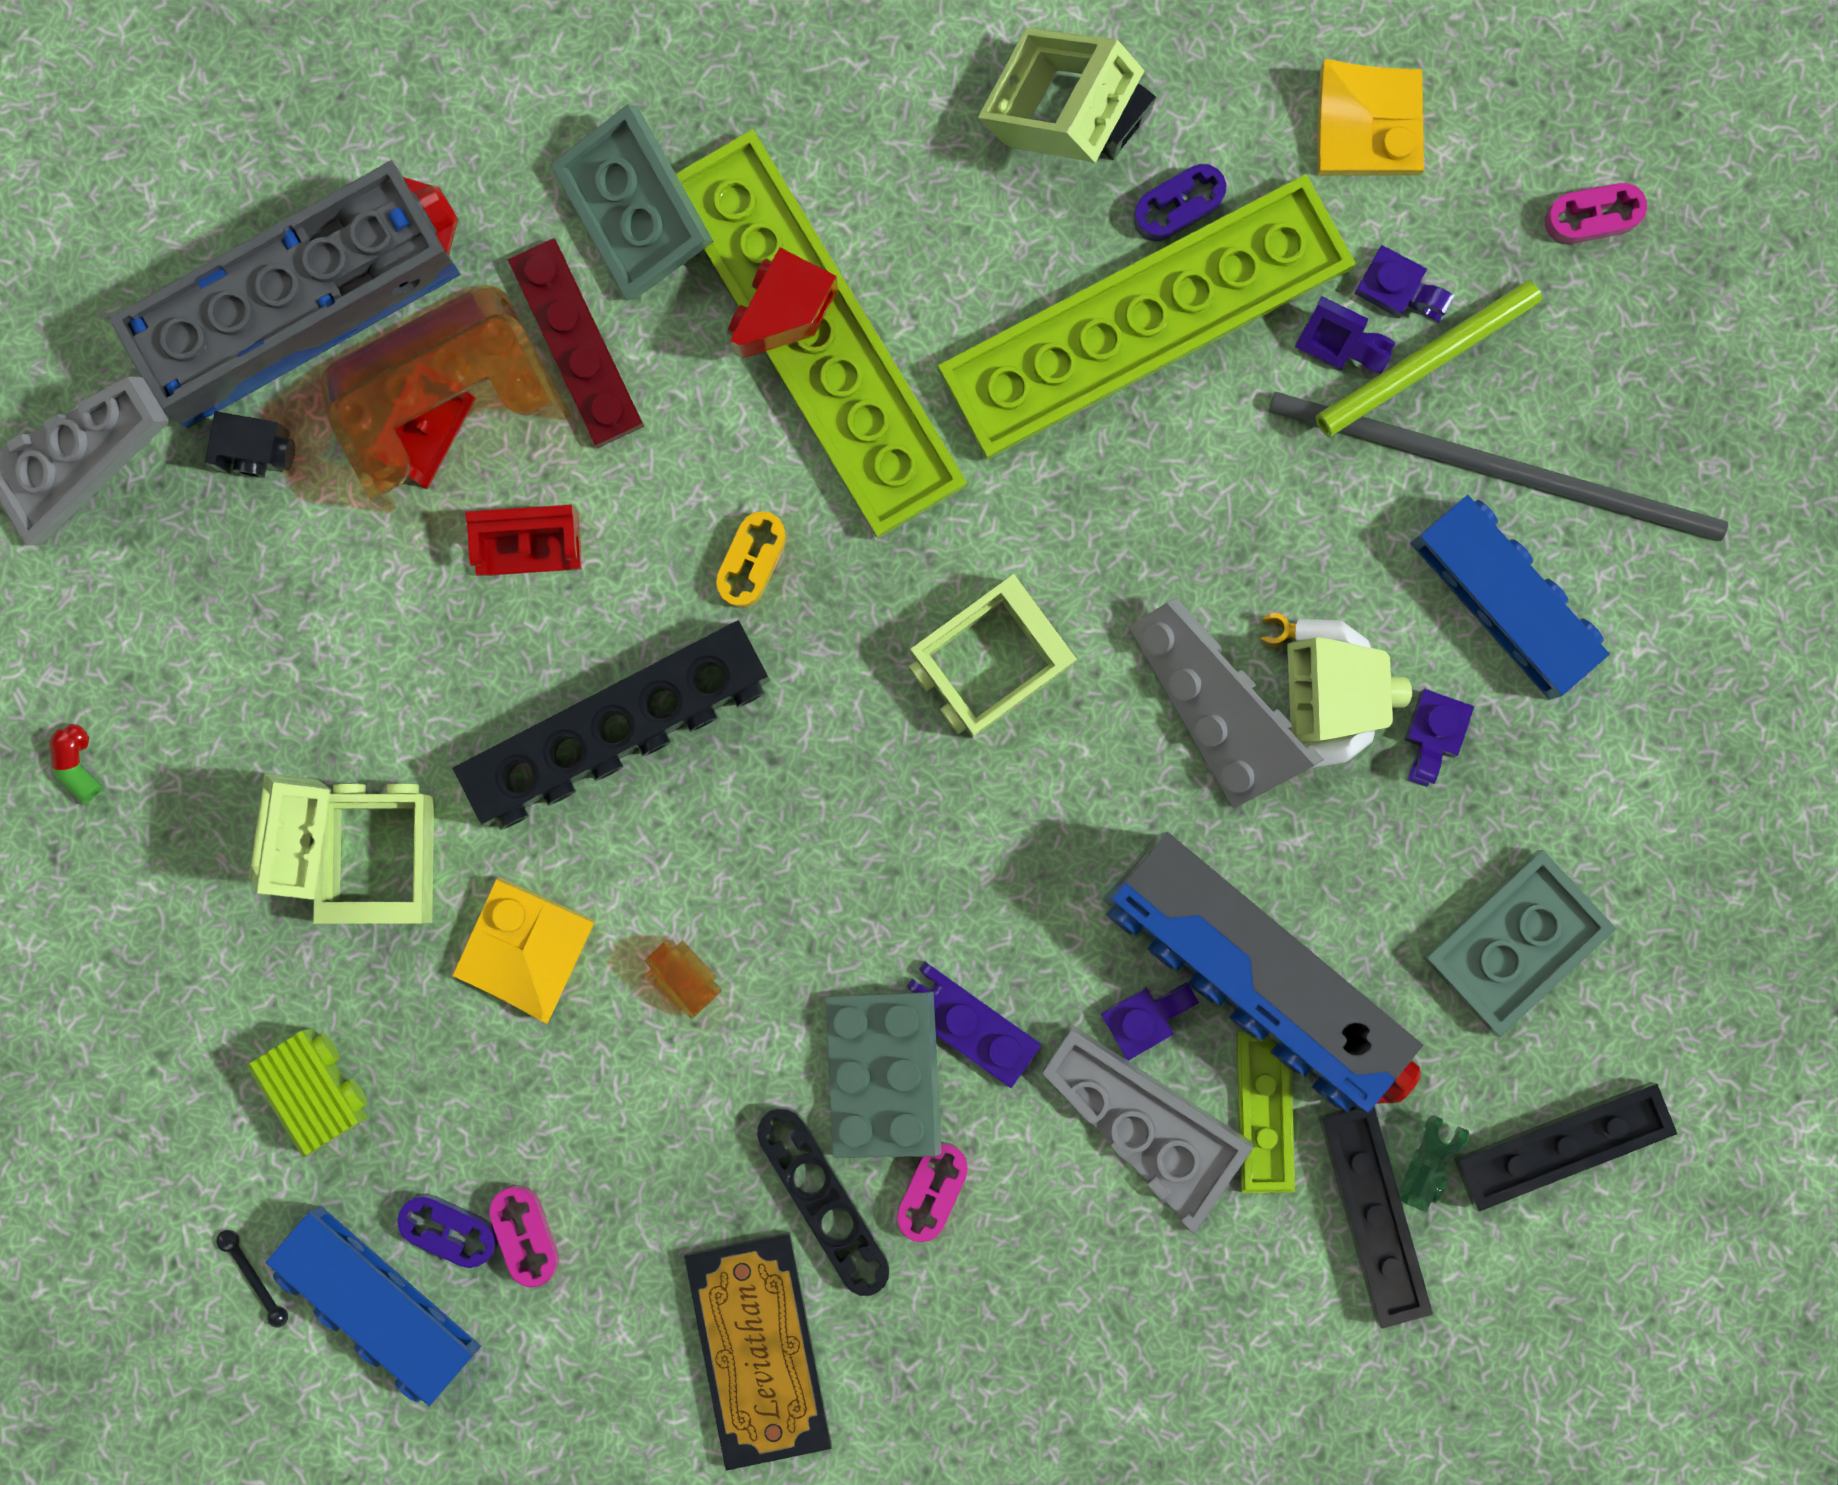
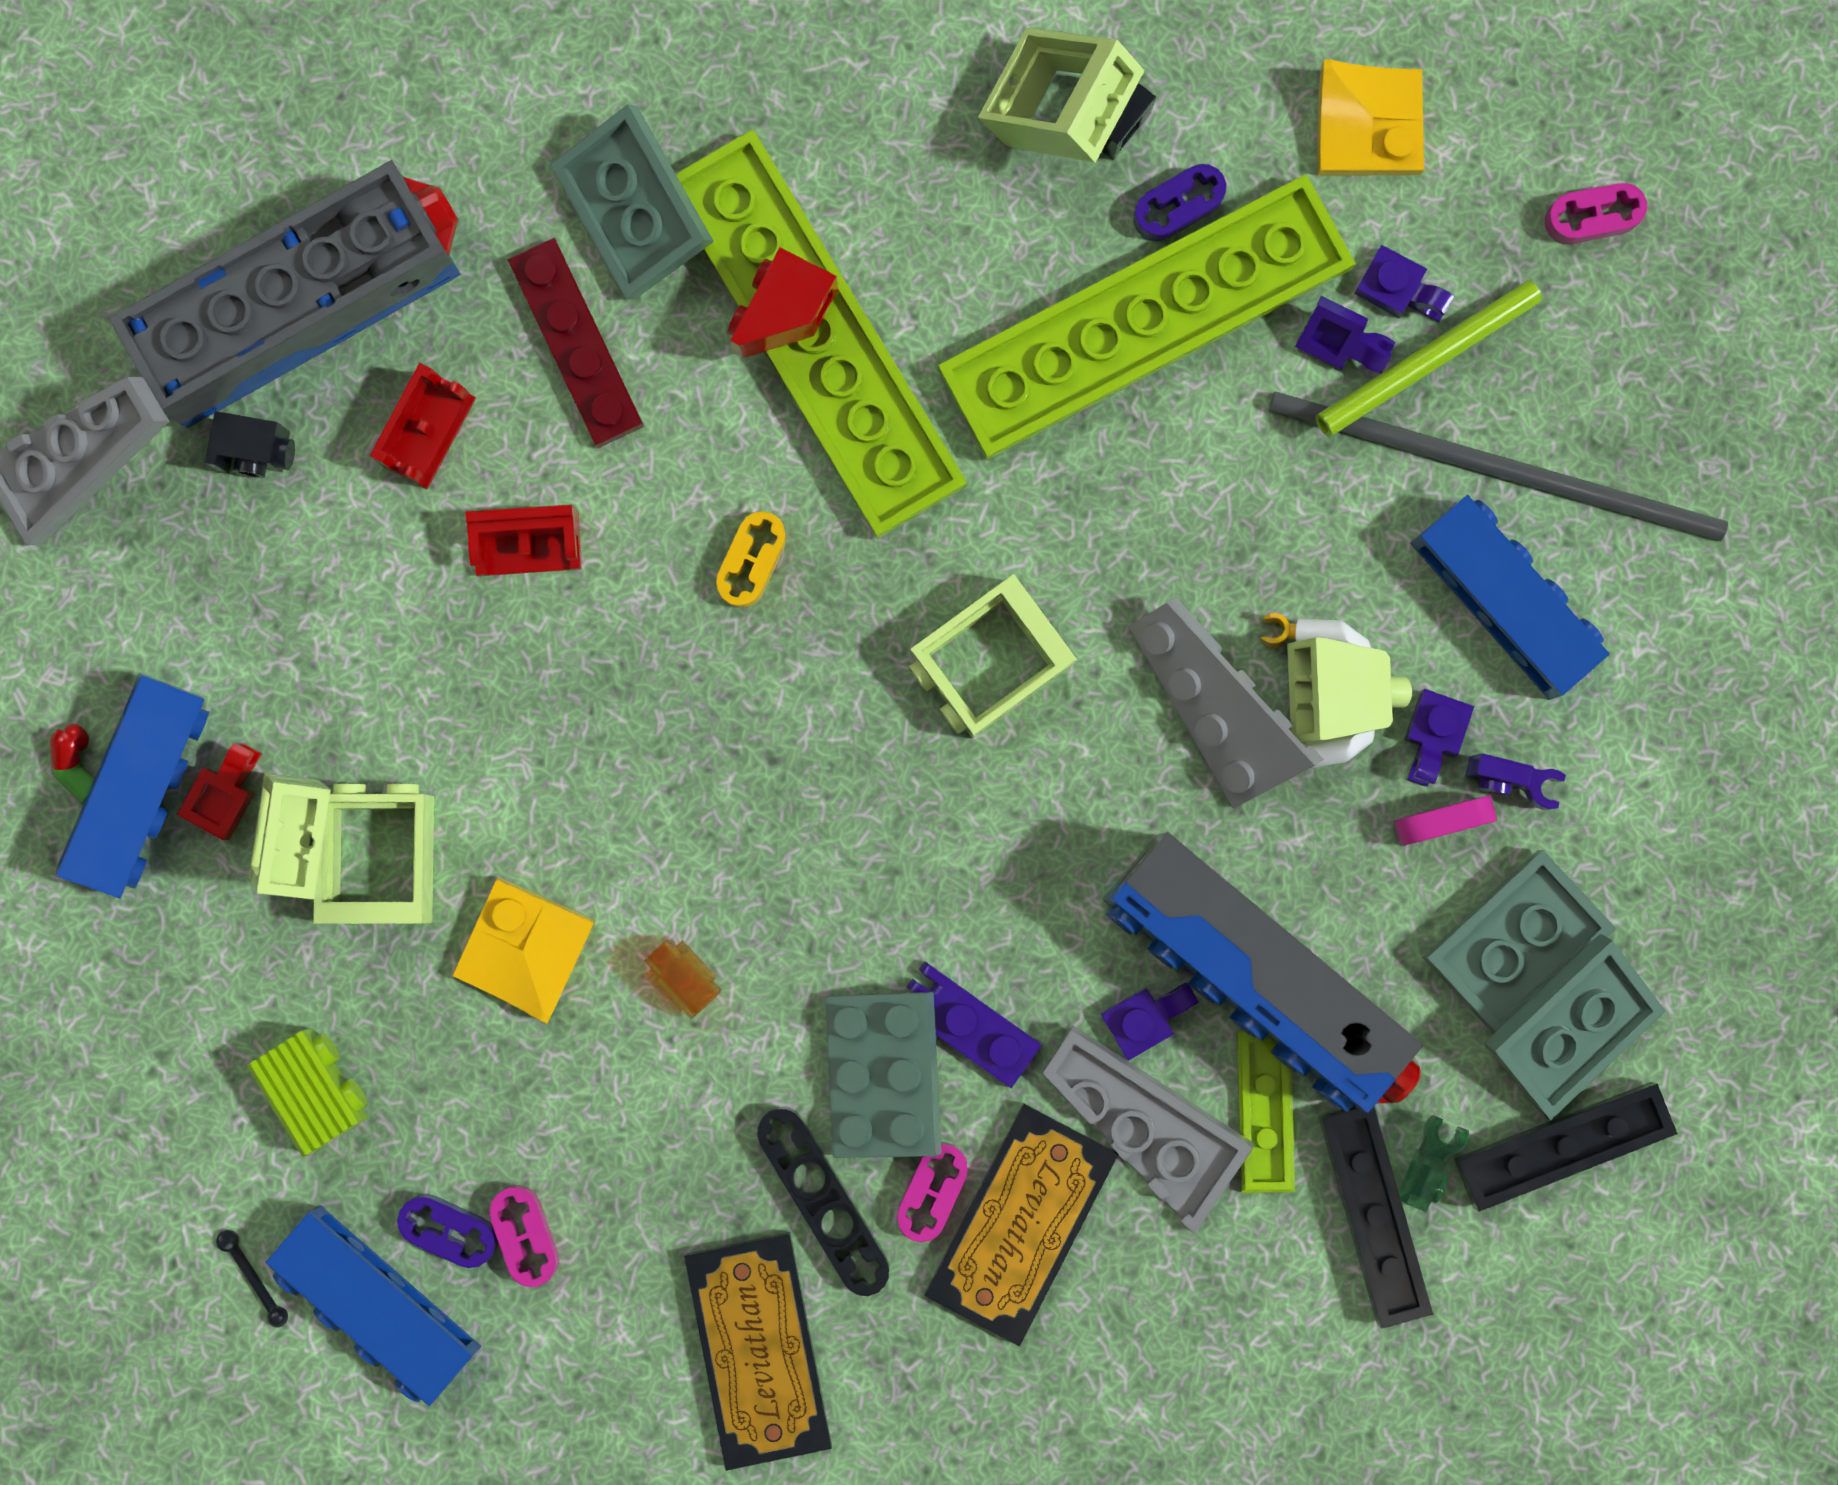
clear orange windscreen [321,285,572,513] -> none
black brick [452,620,771,830] -> none
none -> blue brick [56,672,209,899]
none -> red plate [177,743,262,840]
none -> tile [924,1103,1119,1347]
none -> dark pink beam [1393,795,1498,846]
none -> dark purple plate [1465,753,1566,810]
none -> sand green plate [1484,933,1666,1120]

